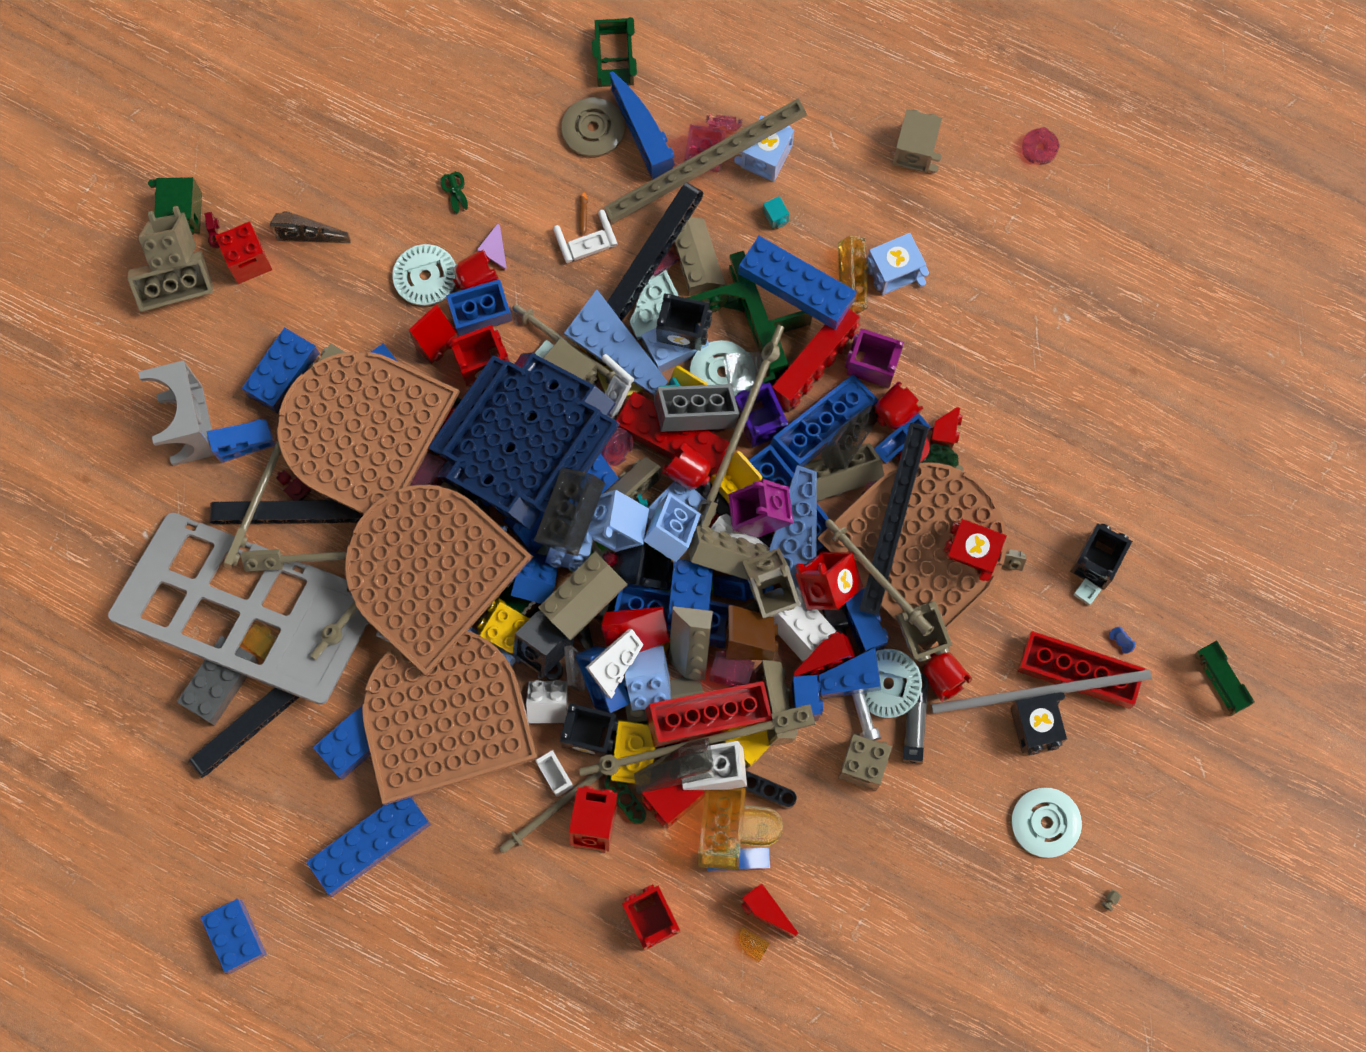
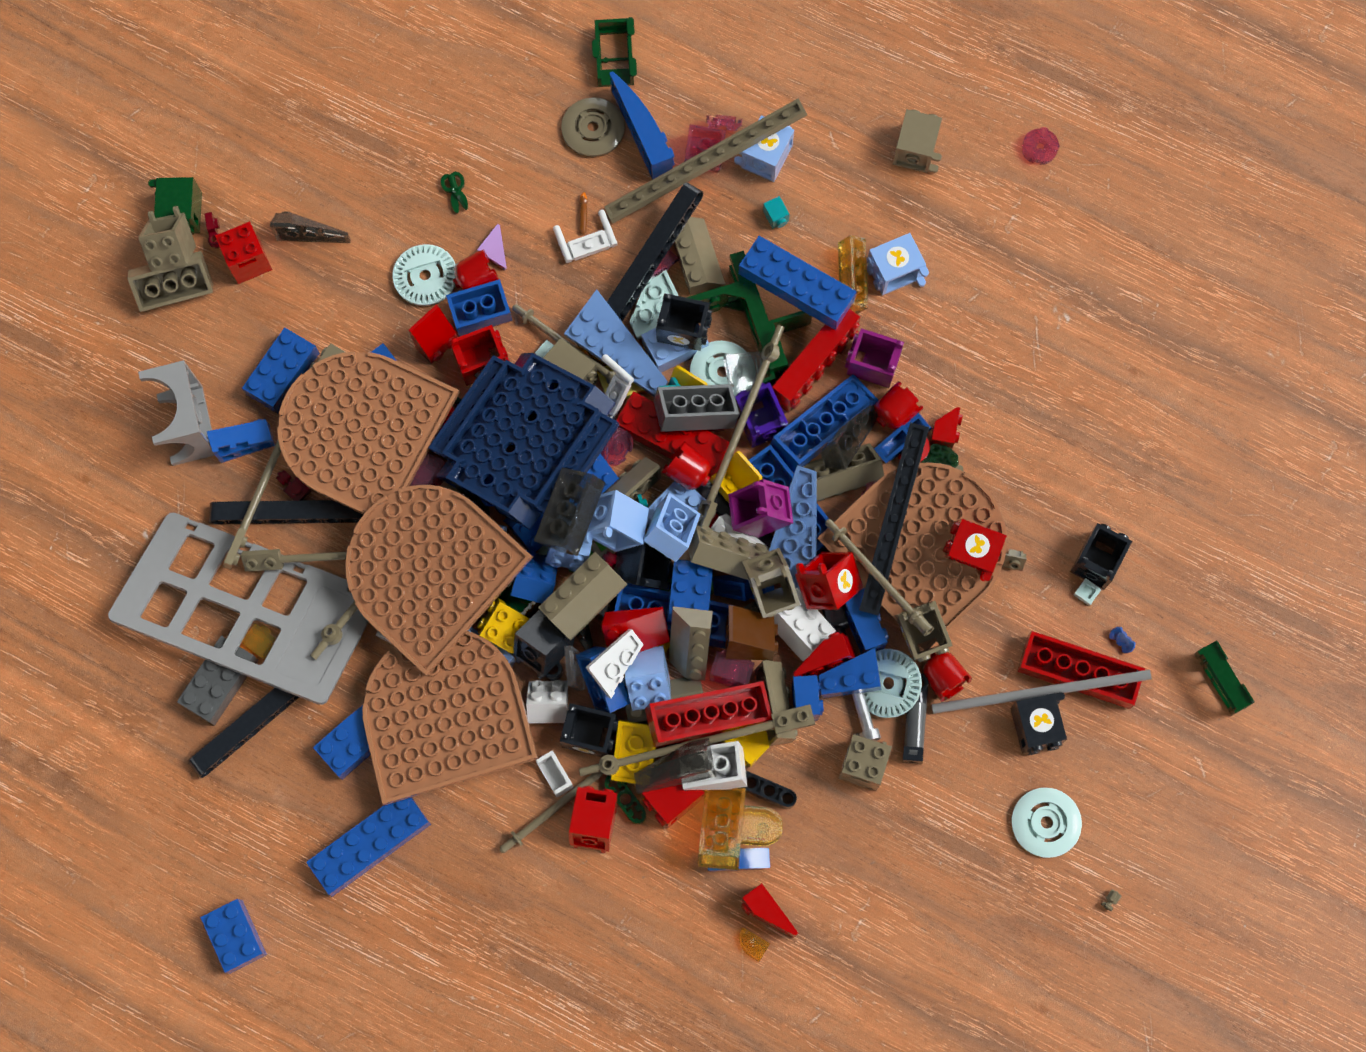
red container [622,884,680,951] -> none

